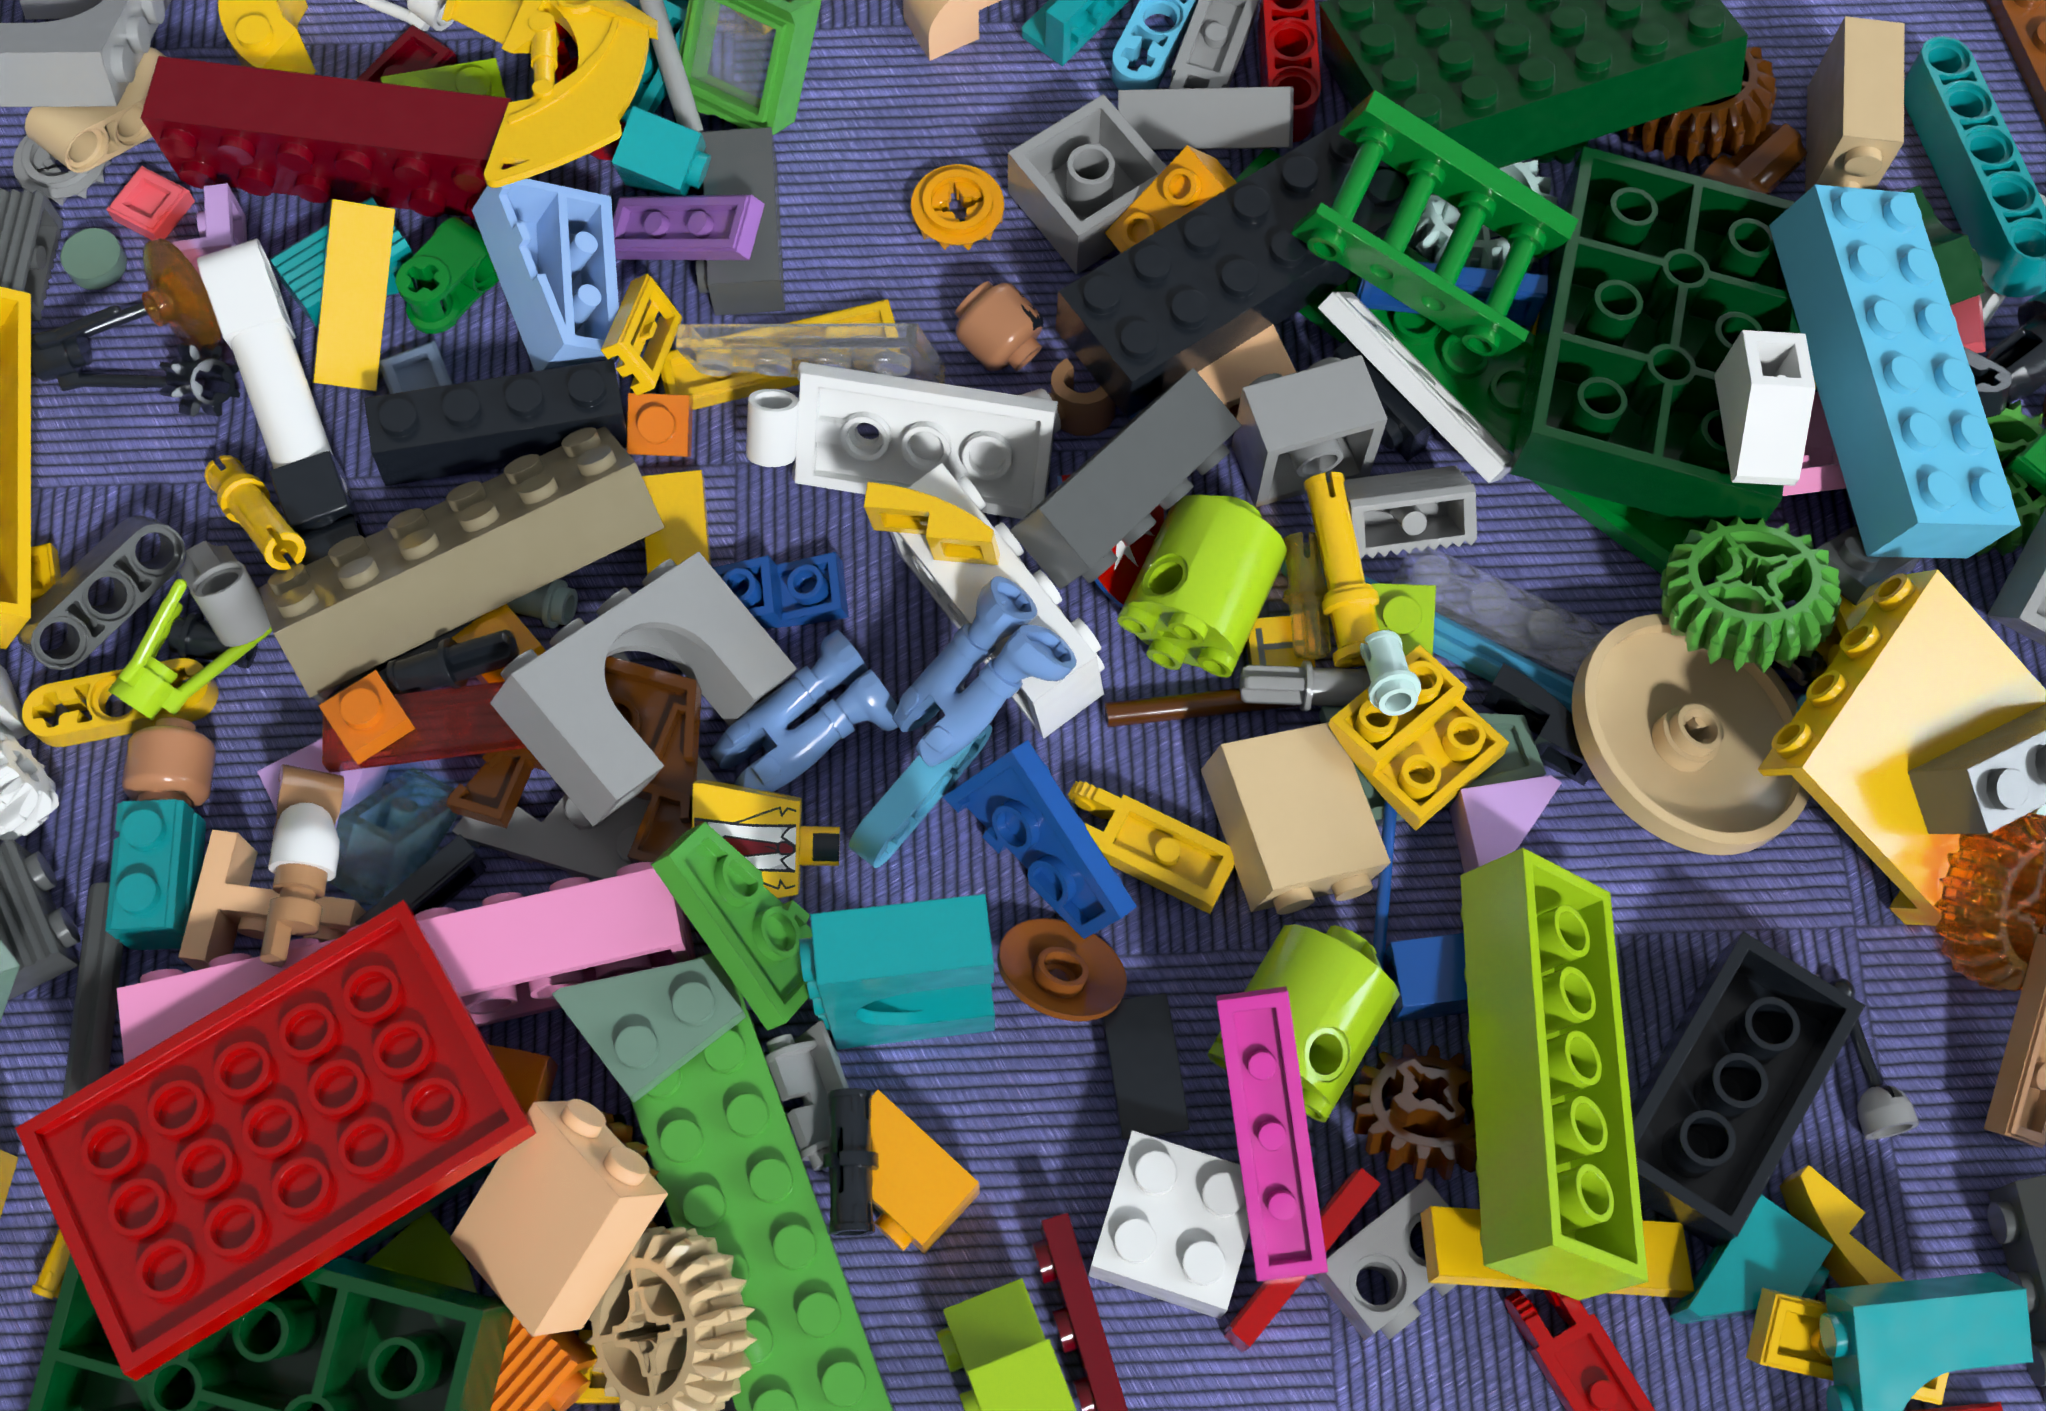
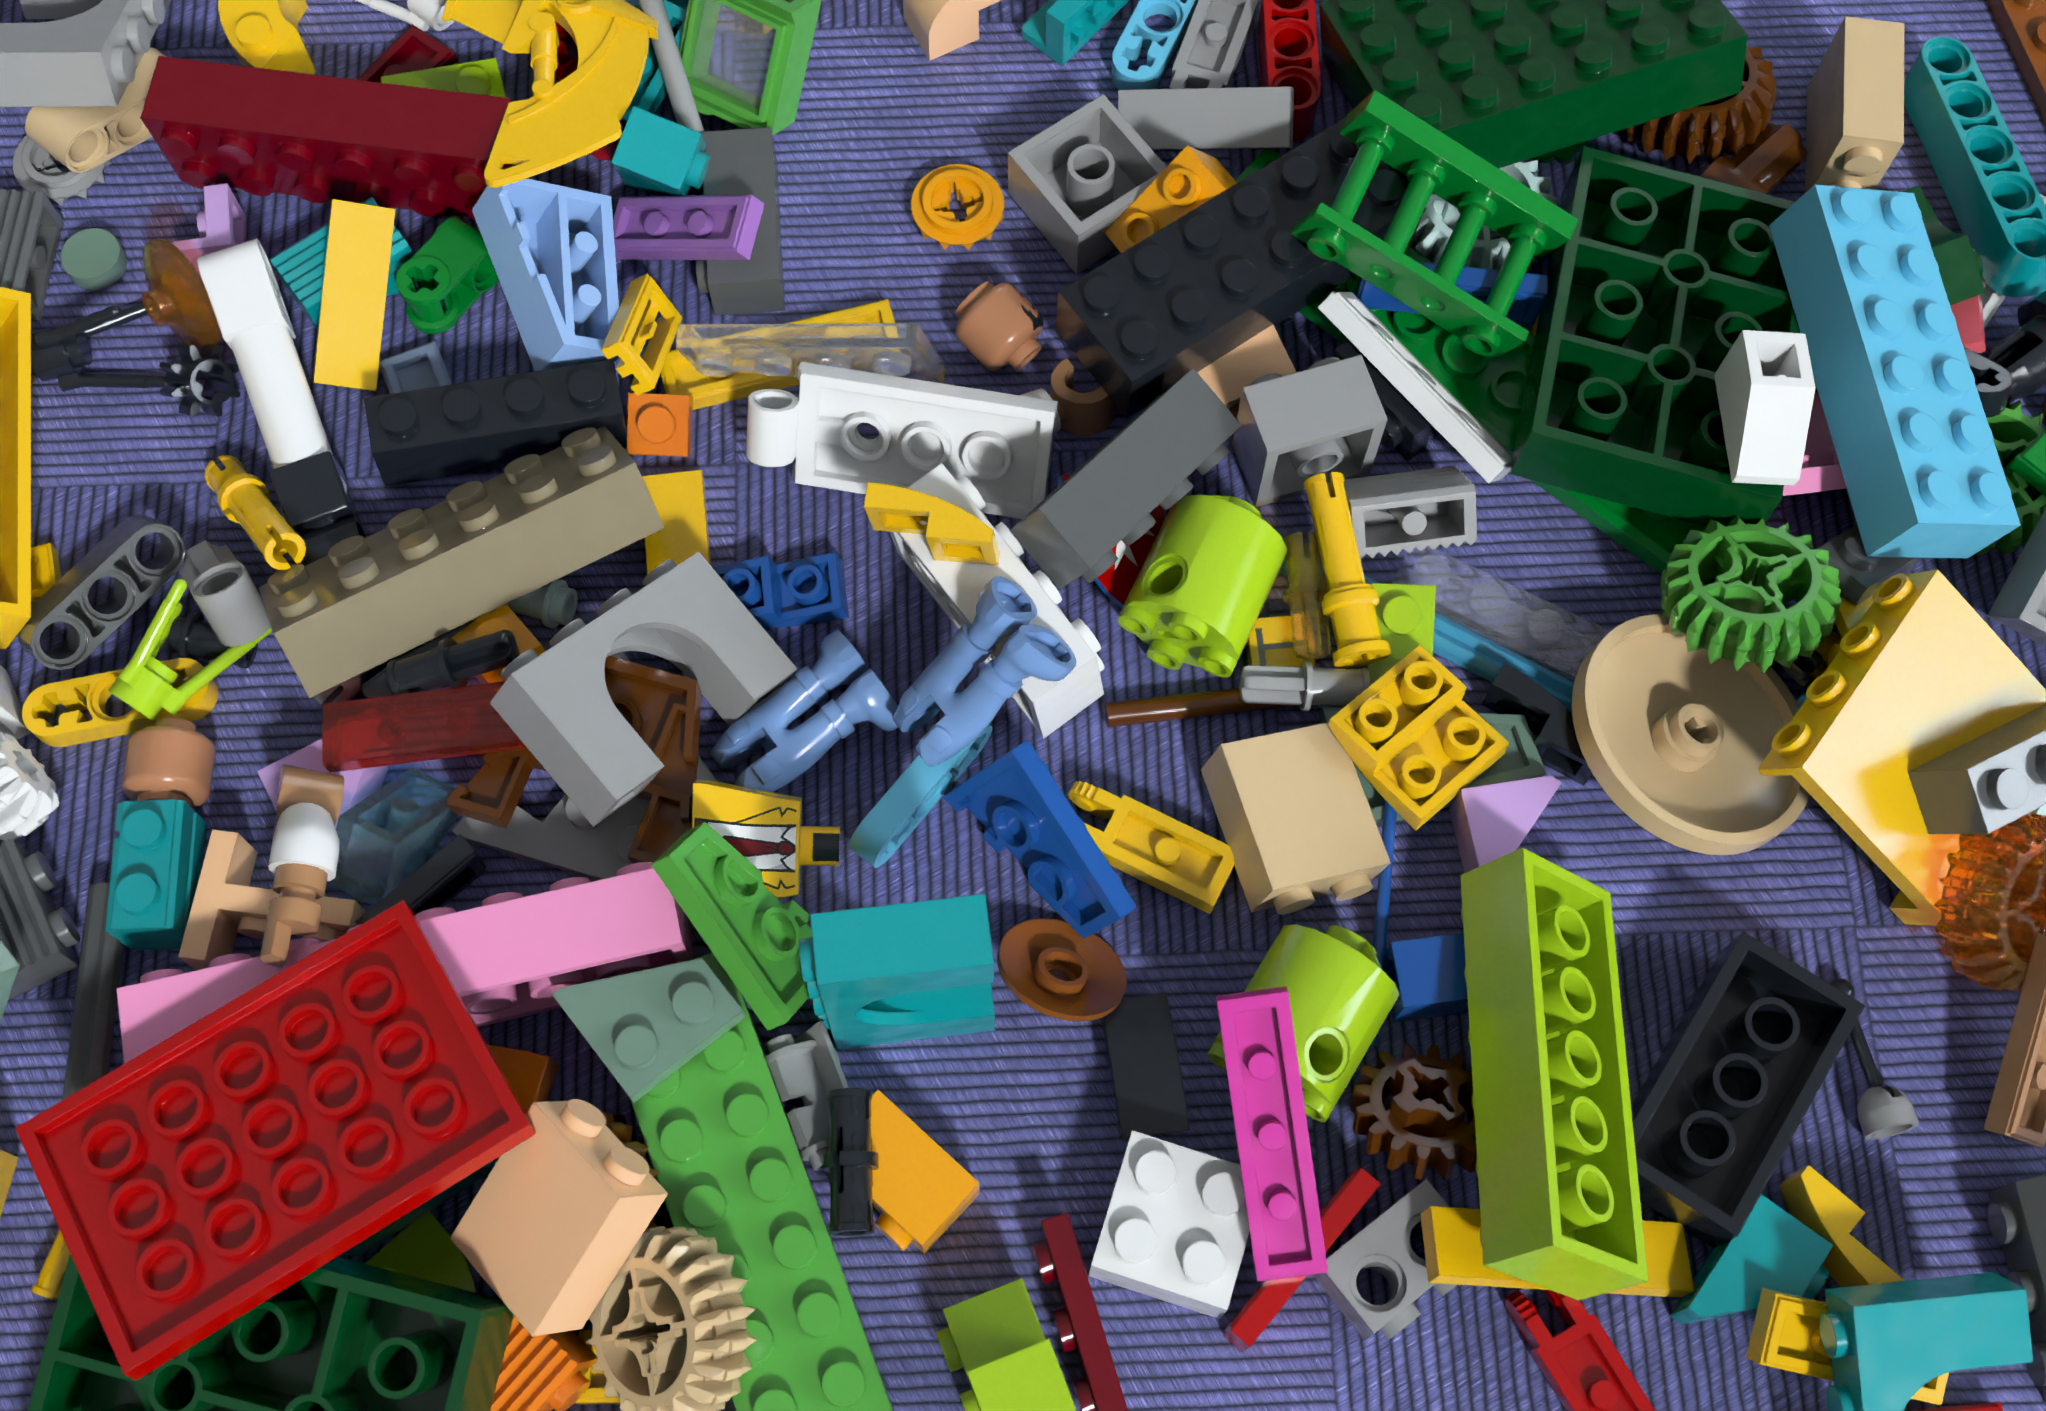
coral tile [106,166,195,245] -> none
orange plate [318,670,415,765] -> none
light aqua pin [1360,630,1421,716] -> none

